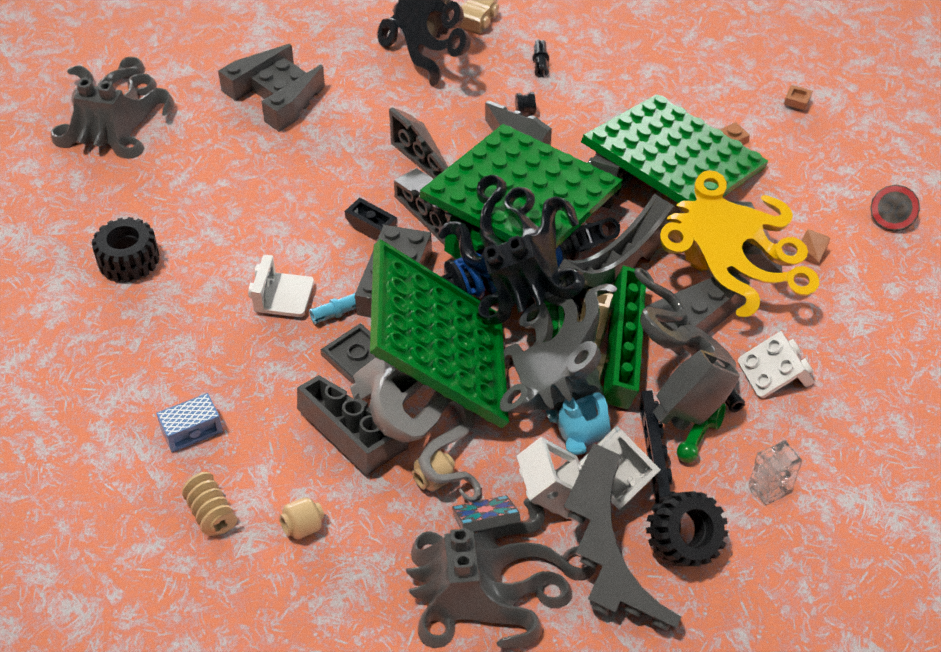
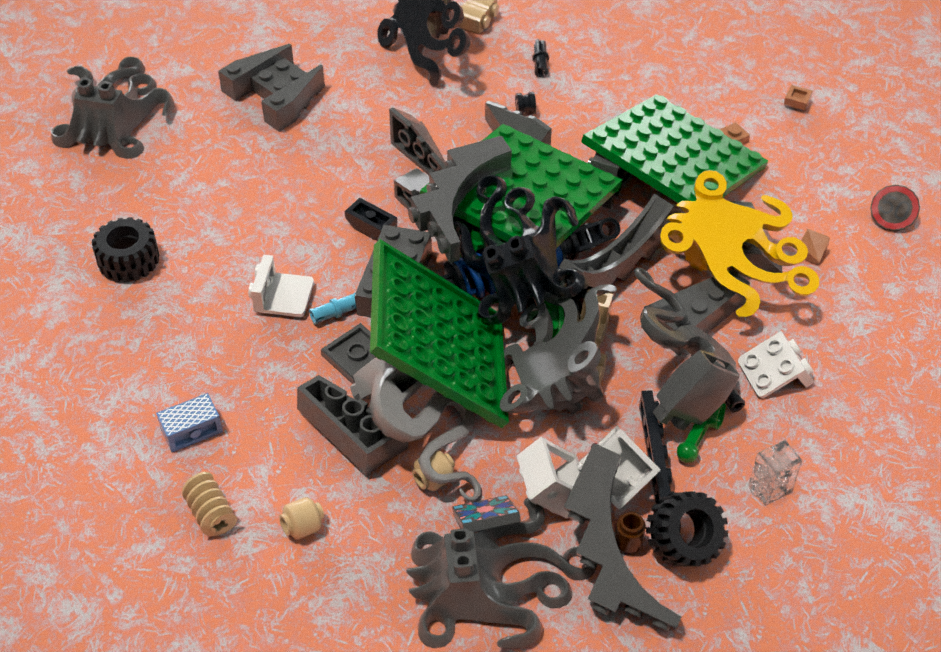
medium azure piece [545,392,611,455] -> none
green brick [603,265,646,410] -> none
none -> dark grey arch [408,136,512,263]
none -> reddish brown brick [615,512,646,553]

